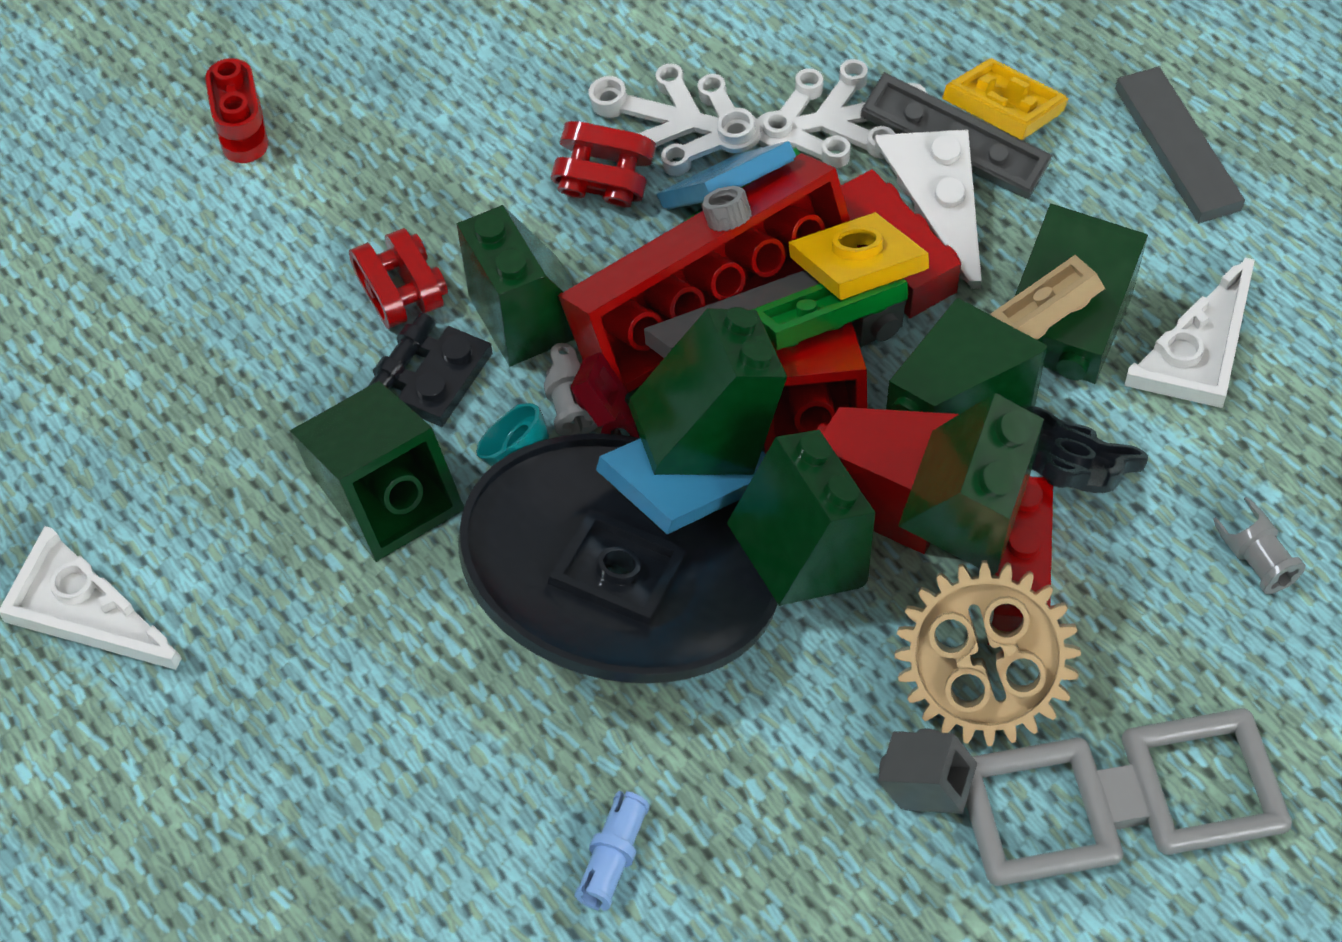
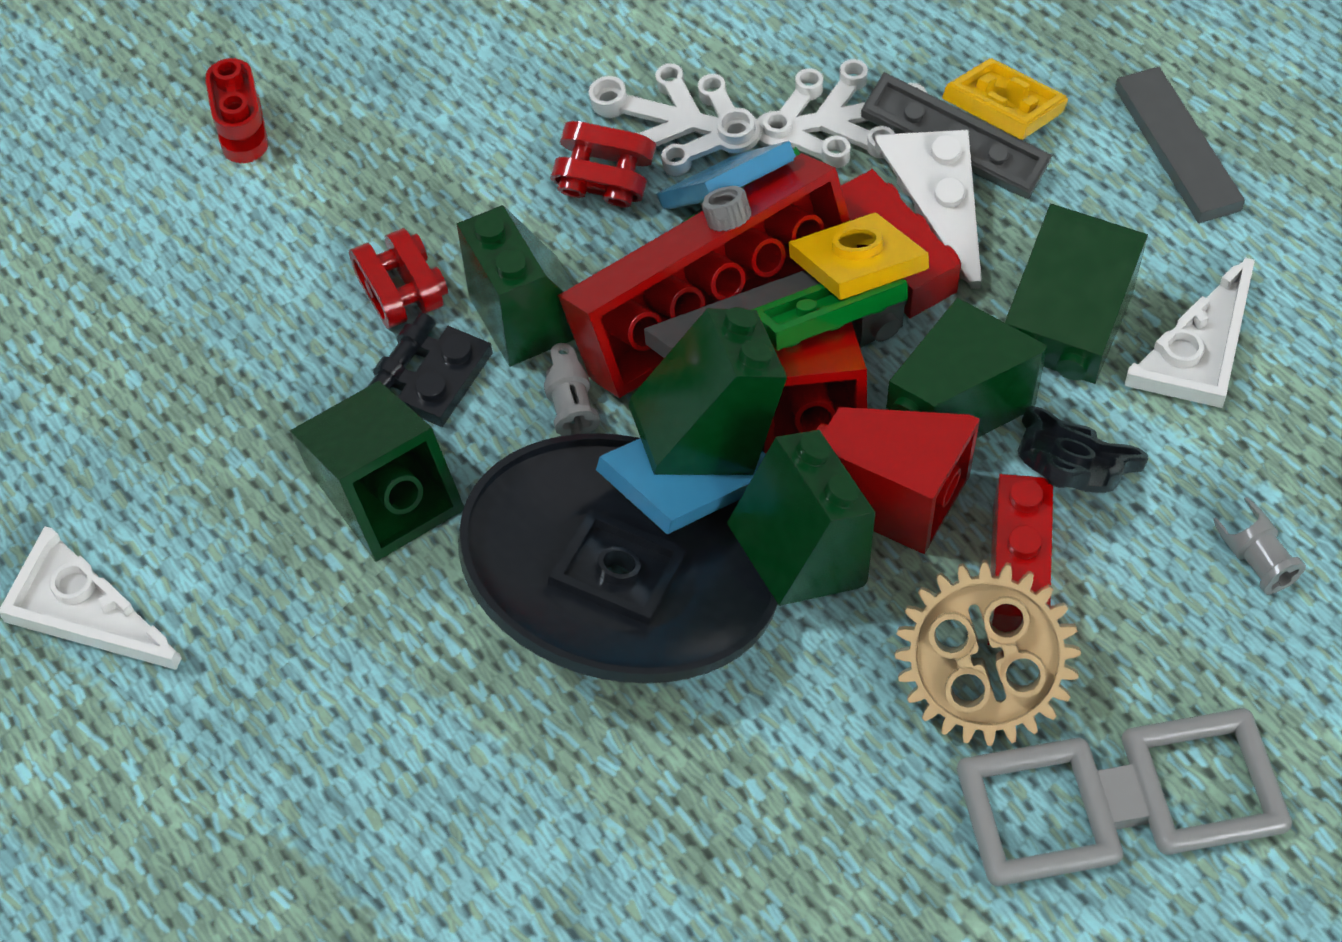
teal hat [476,403,549,467] -> none
dark red plate [570,352,640,438] -> none
light blue pin [574,791,650,911] -> none
dark grey brick [878,728,977,814] -> none
dark green slope [898,393,1044,575] -> none
tan plate [990,255,1105,340] -> none

